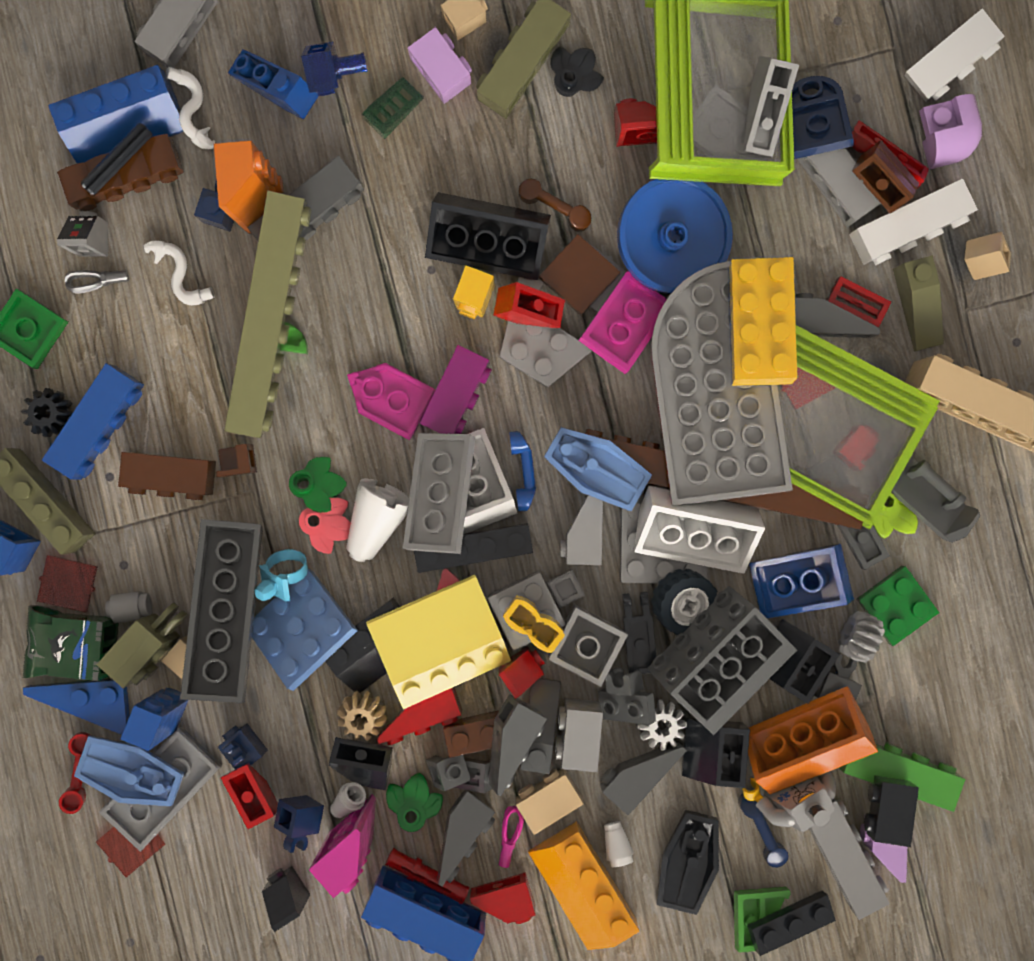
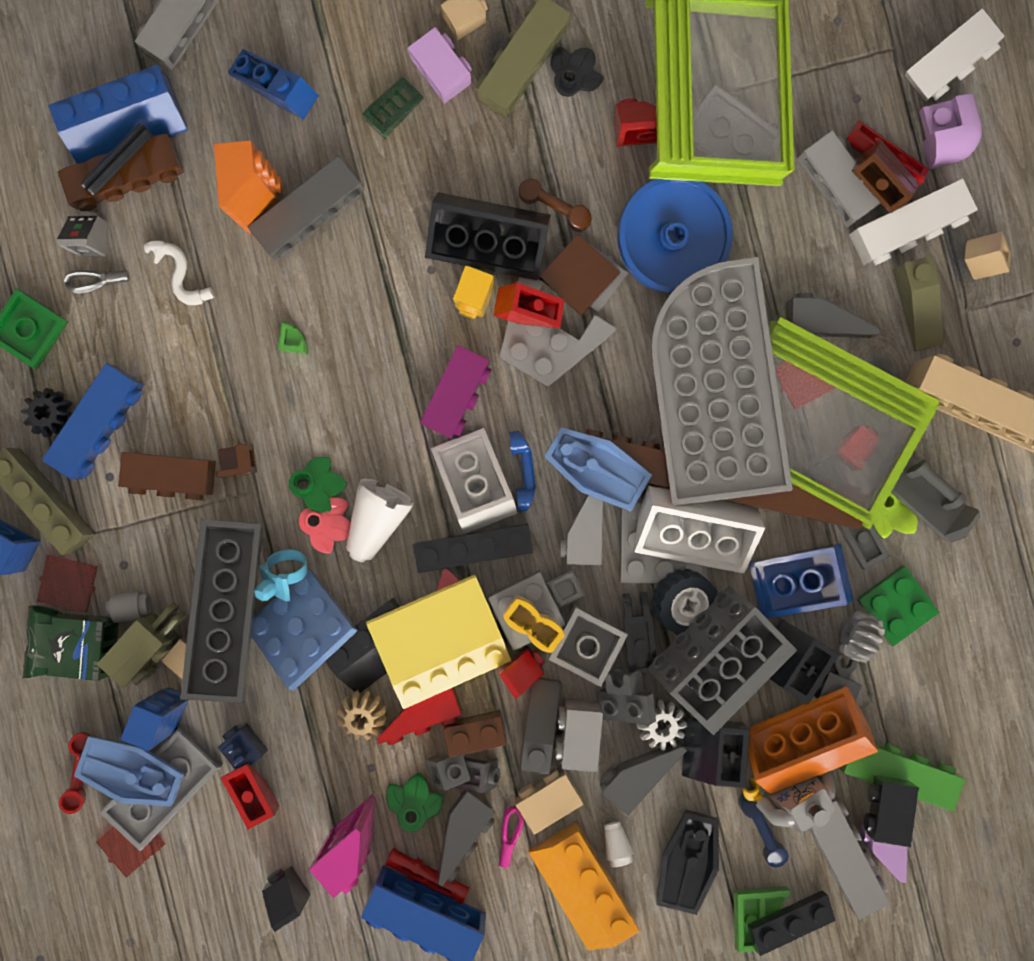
blue wing [23,679,130,735] -> none
white animal [165,67,215,149] -> none
dark blue brick [194,179,234,232] -> none
olive brick [224,191,311,438] -> none
dark blue brick [274,795,324,853] -> none
clear blue brick [301,41,368,96] -> none
black slope [329,737,393,790] -> none
white cone [330,782,366,818] -> none
dark pink tile [347,363,436,440] -> none
light grey plate [403,433,475,554] -> none
red slope [470,872,536,924] -> none
dark grey slope [489,694,547,797] -> none
dark pink plate [578,270,667,374] -> none
yellow brick [728,257,797,386] -> none
light grey slope [743,56,799,157] -> none
dark blue tile [792,76,854,159] -> none
red tile [826,276,891,328] -> none

